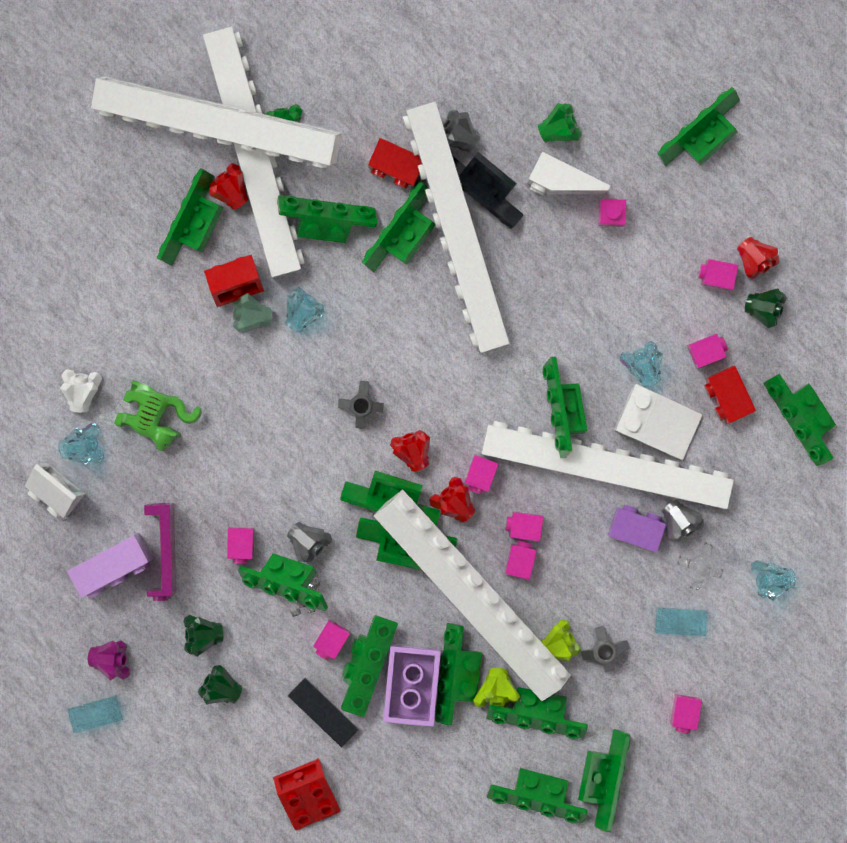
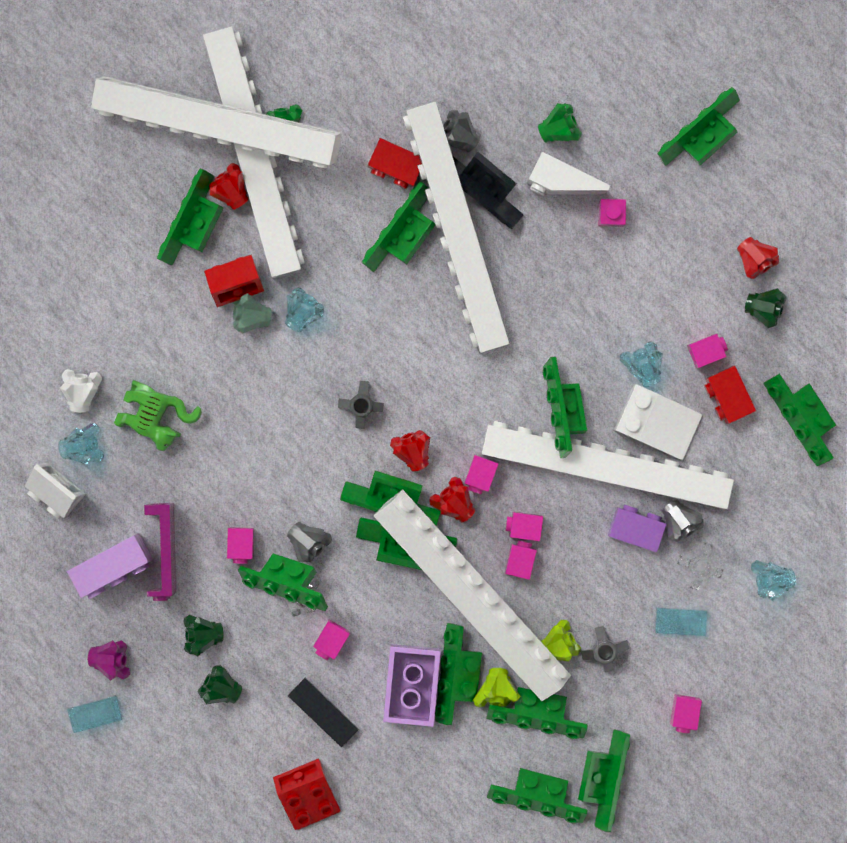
green bracket [277,195,377,243] -> none
green bracket [341,615,398,717] -> none
dark pink brick [698,259,738,291] -> none

